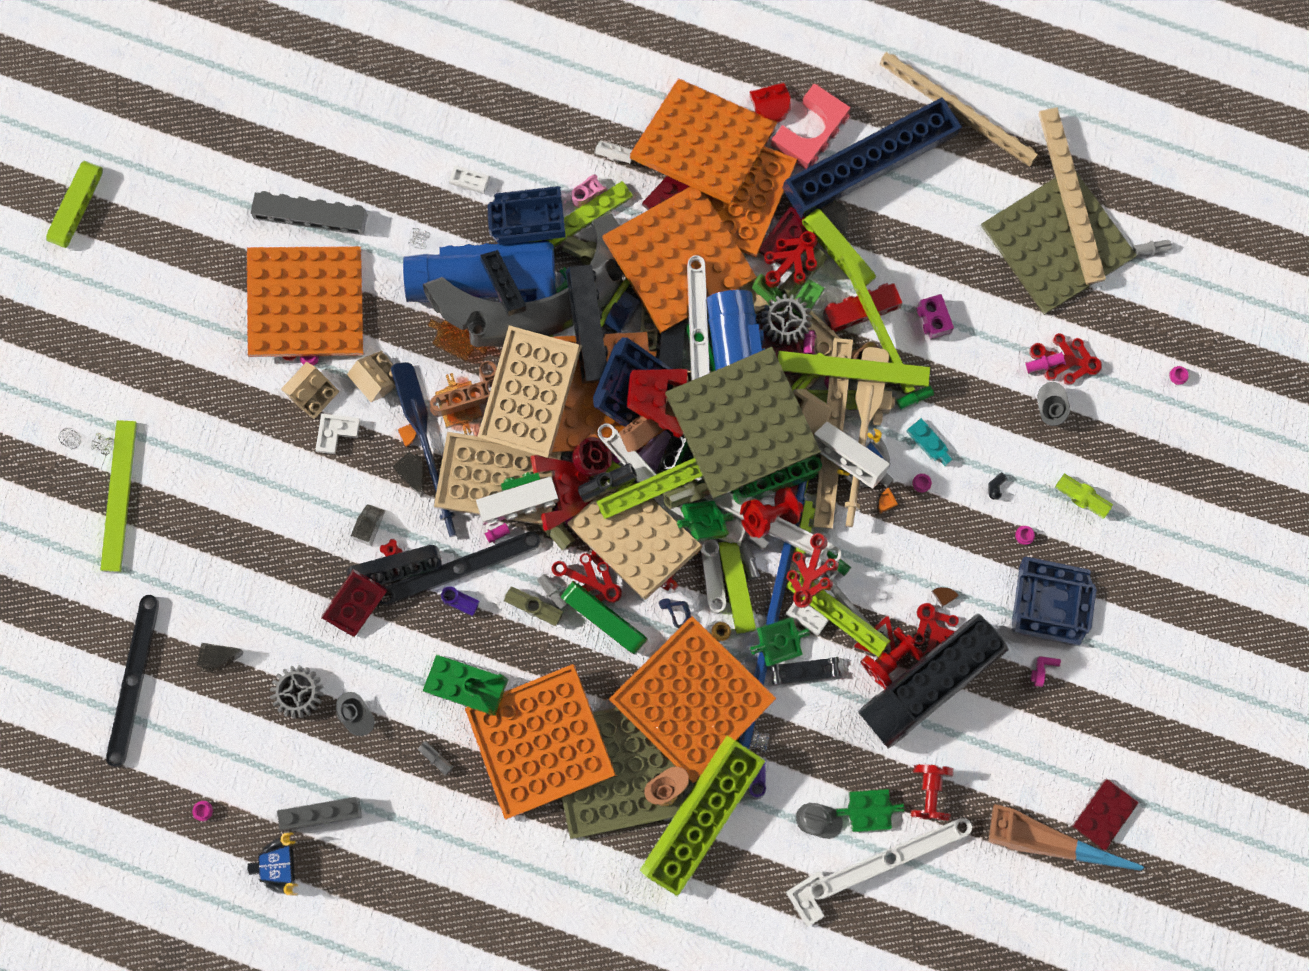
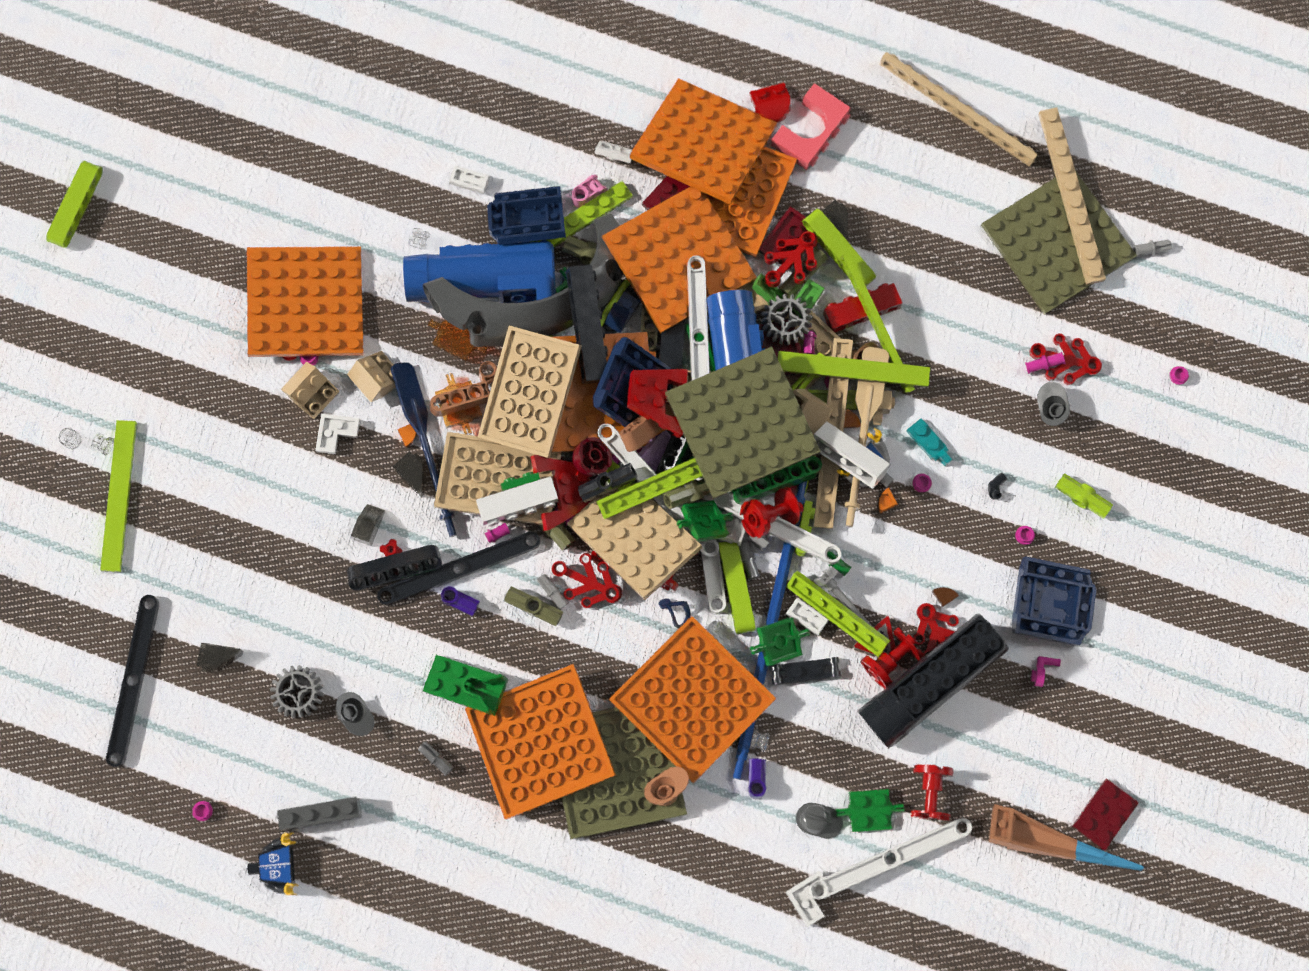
dark grey brick [251,191,368,236] -> none
dark red plate [321,569,387,638] -> none
black plate [480,250,526,316] -> none
green beam [561,581,648,655] -> none
lime brick [639,735,765,897] -> none
pearl gold cone [712,622,731,641] -> none
dark blue brick [782,97,962,219] -> none
red plant [787,533,839,608] -> none
green axle [896,385,934,410] -> none
magenta brick [917,294,954,340] -> none
none -> orange tile [844,409,861,428]

